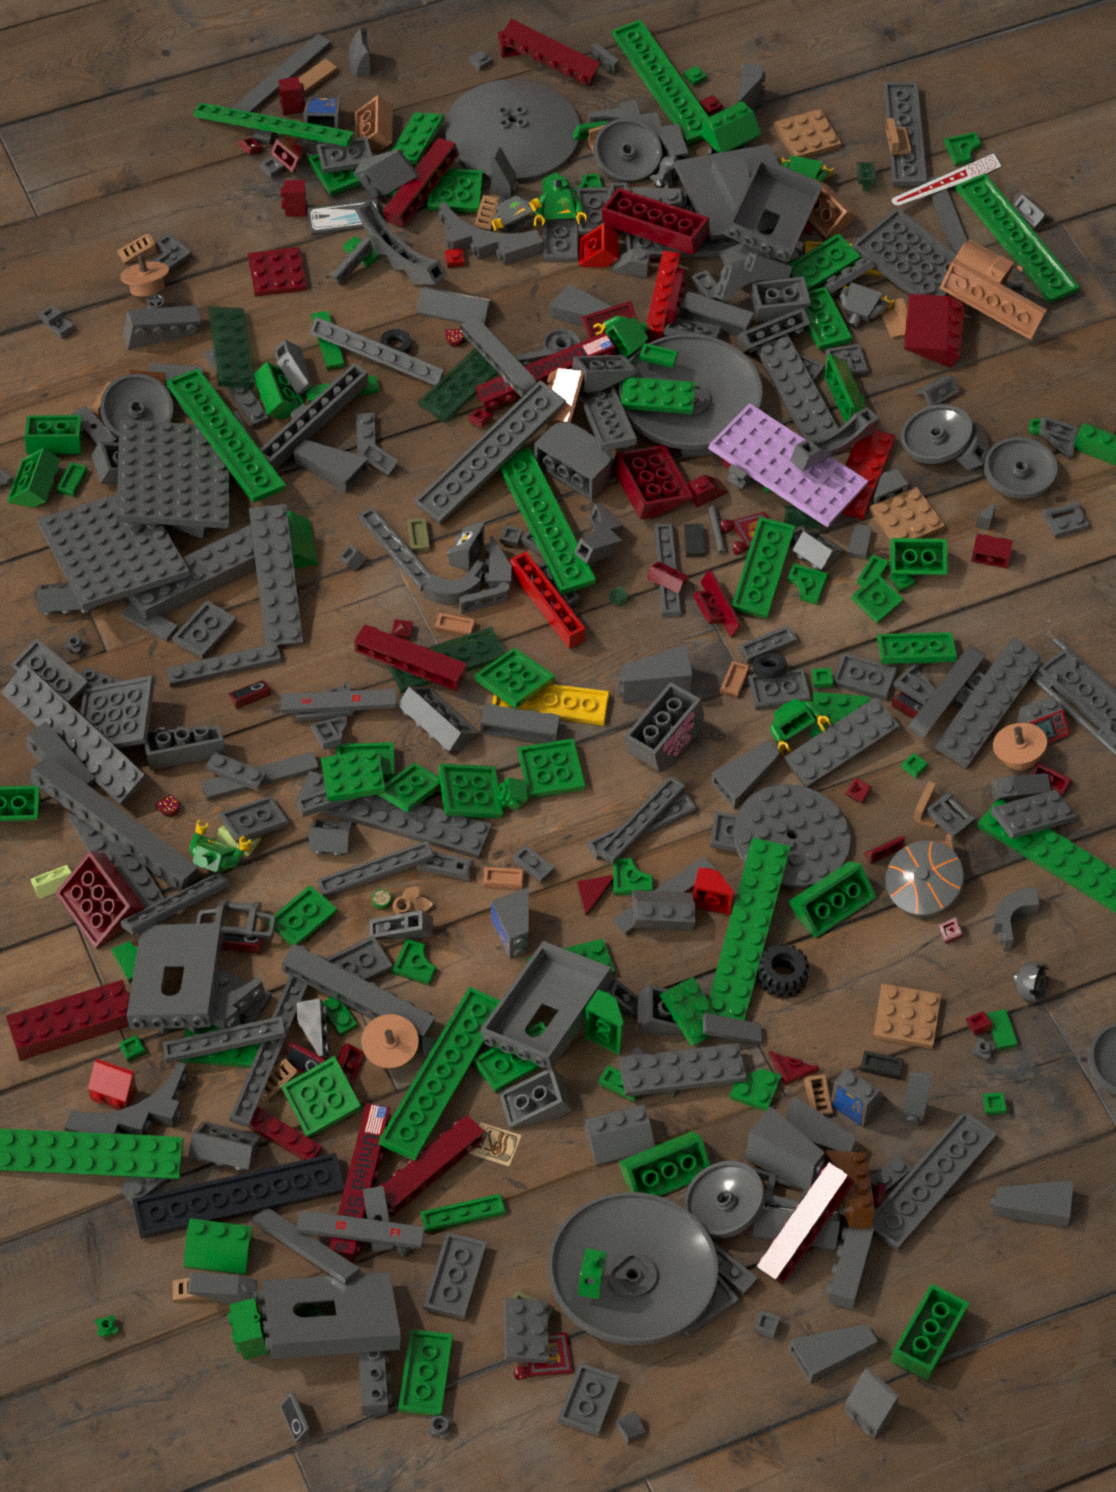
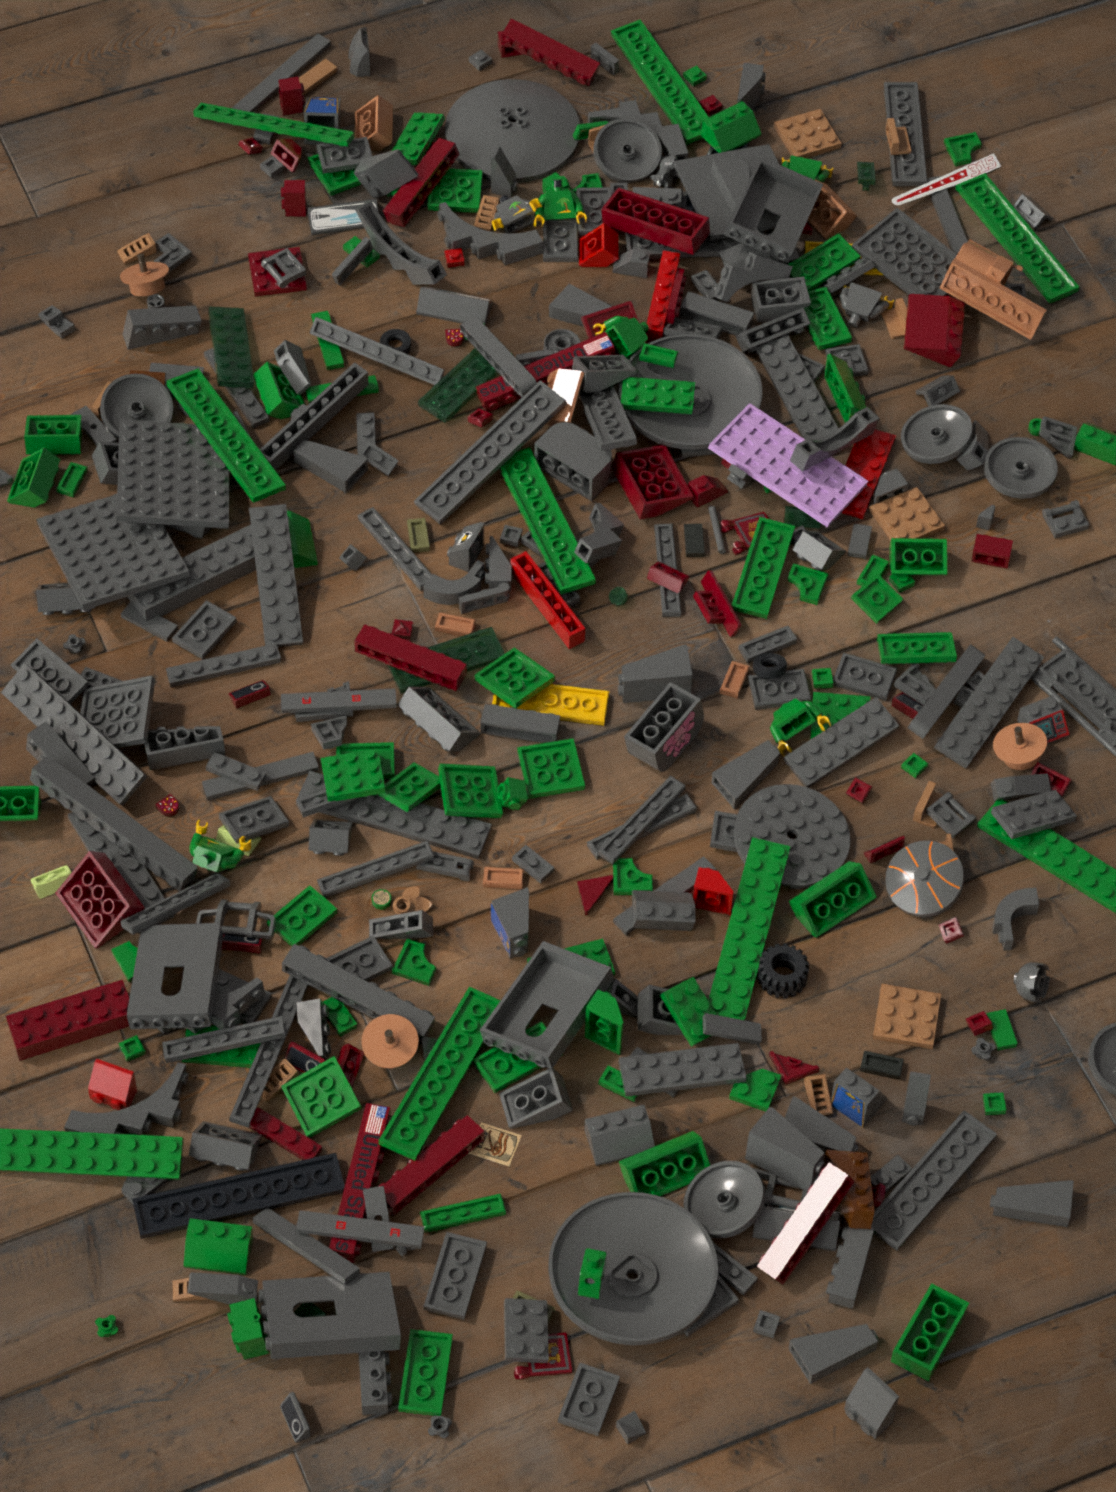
none -> dark grey plate [261,248,306,288]

